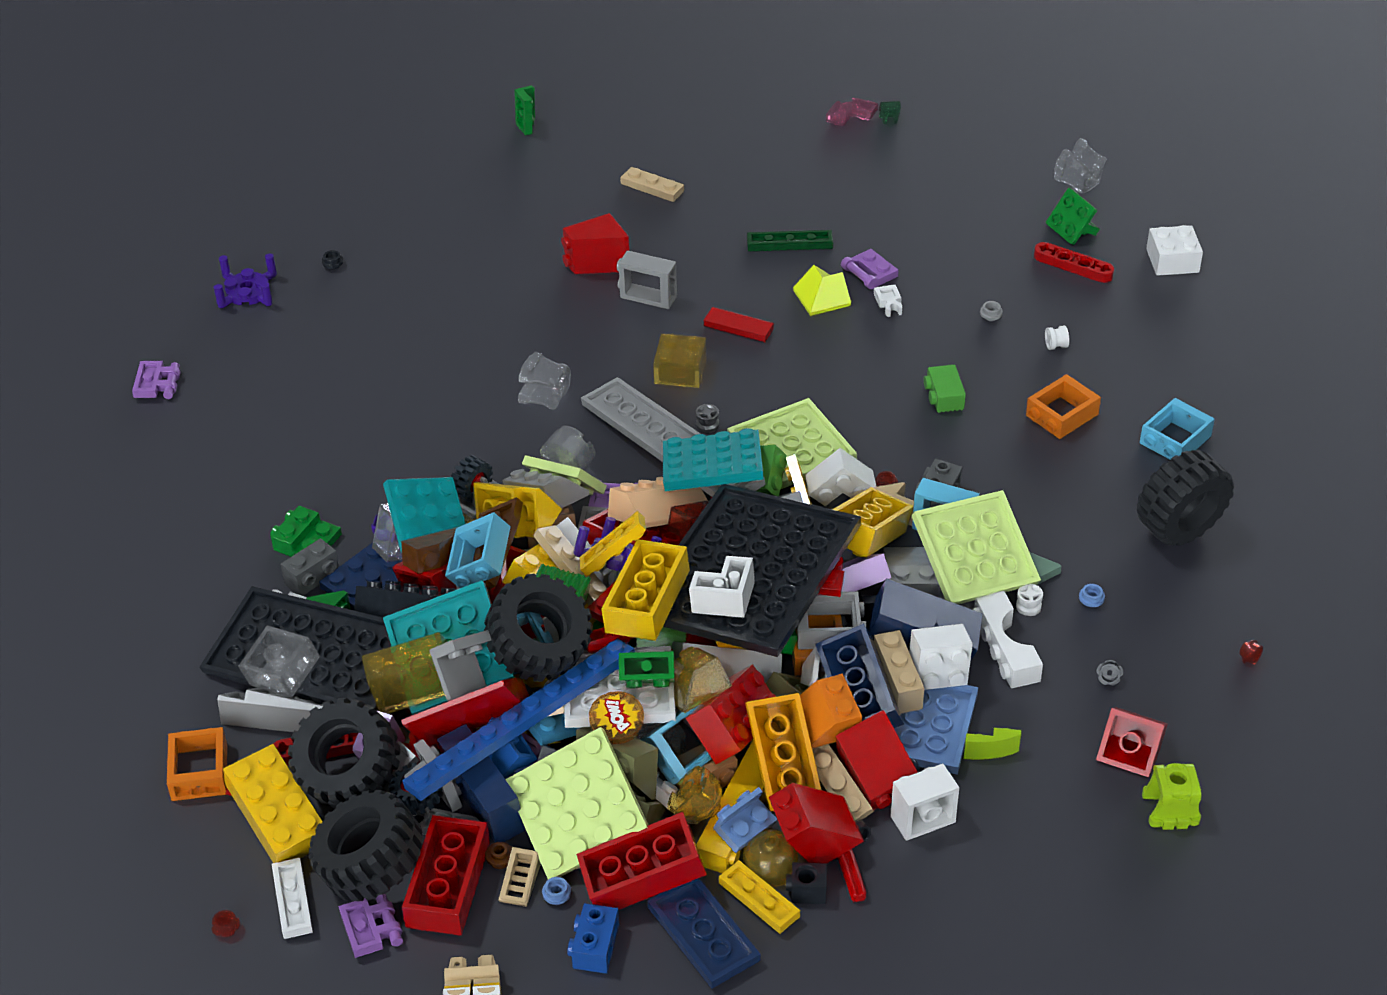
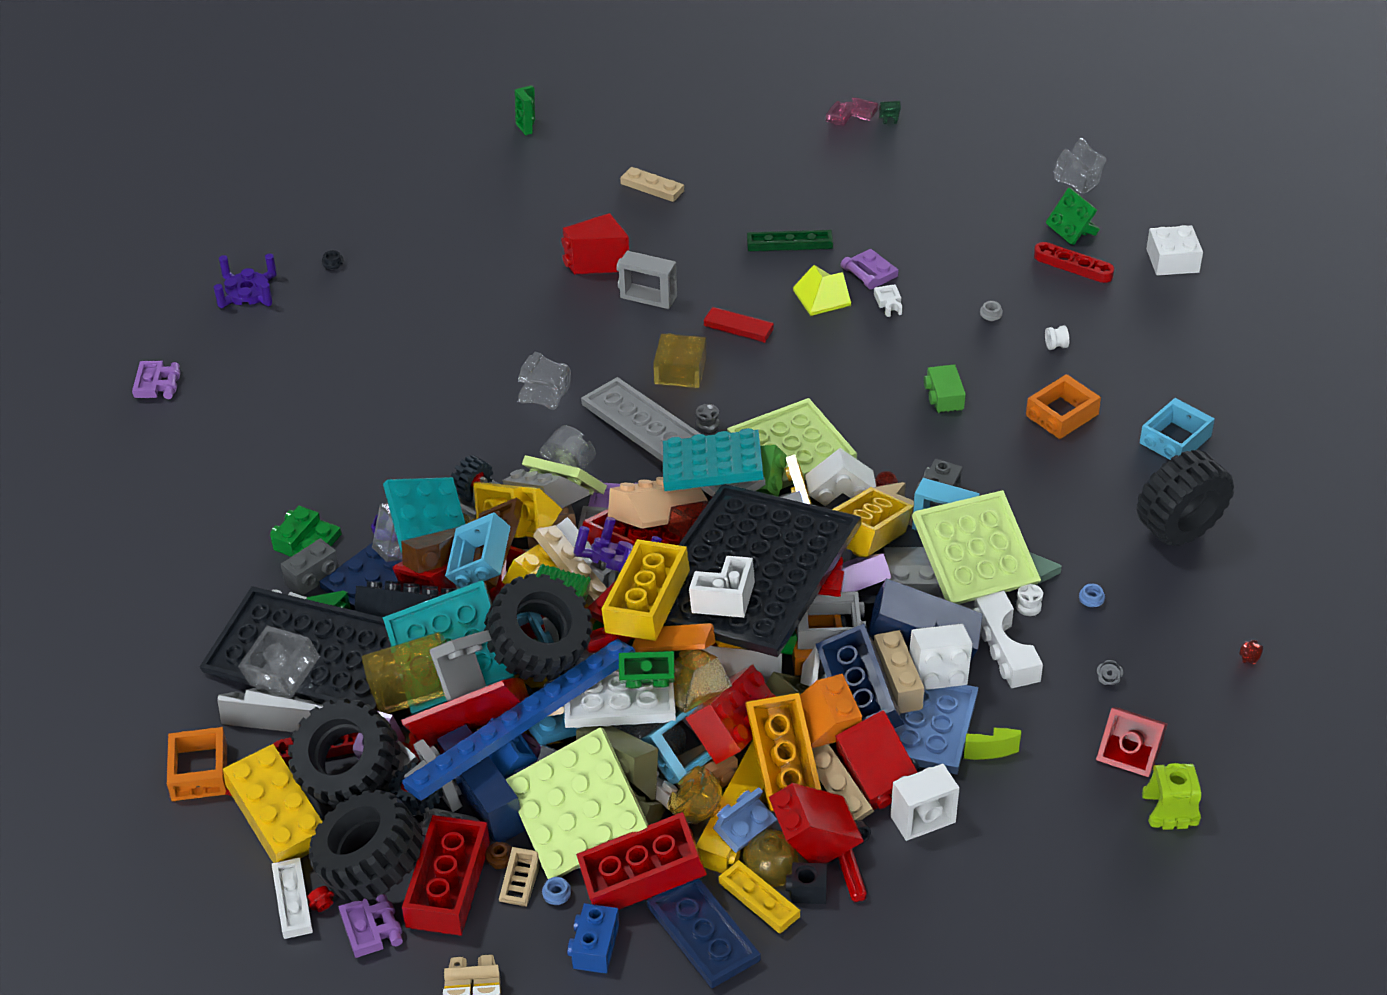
clear red plate [211,910,240,938] -> none
yellow plate [580,511,646,577] -> none
tile [589,691,644,744] -> none
none -> red plate [307,886,335,912]
none -> orange slope [632,623,716,652]

